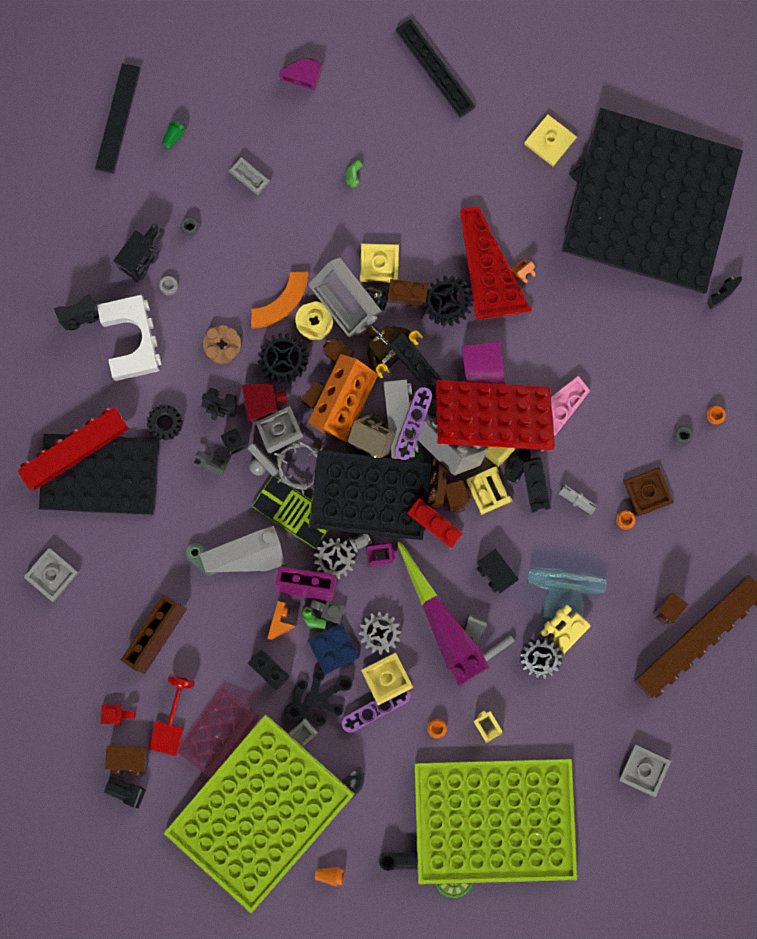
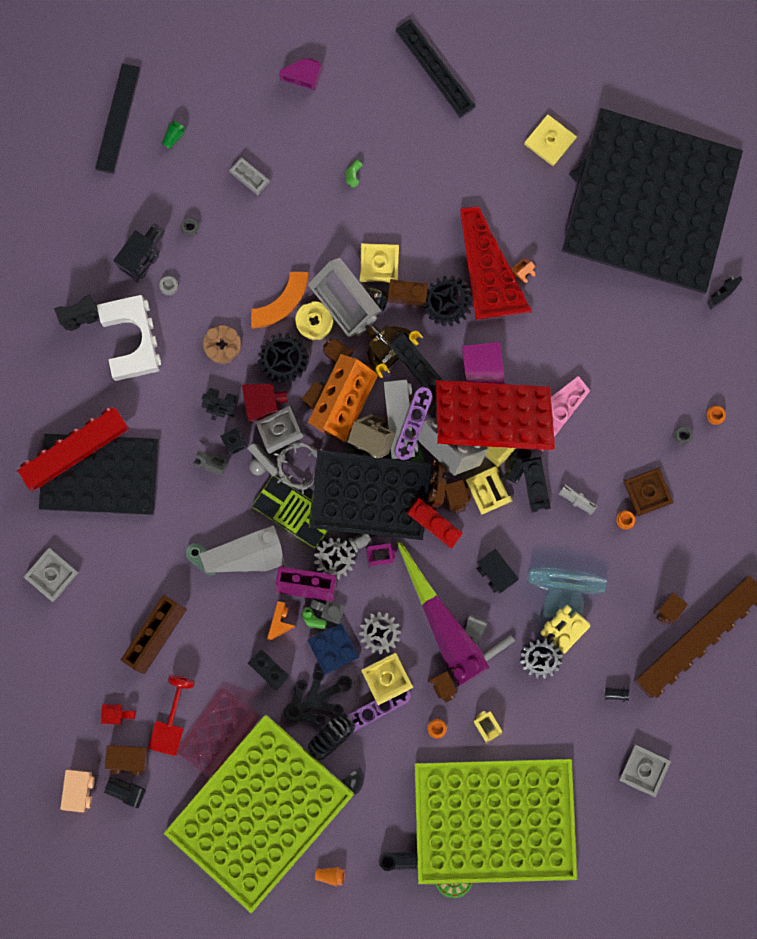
black tyre [147,404,183,440] -> none
light grey tile [288,719,318,747] -> none
none -> light nougat brick [60,769,95,813]
none -> black gear [307,713,356,760]
none -> reddish brown window [428,671,458,703]
none -> black pin [605,687,629,702]

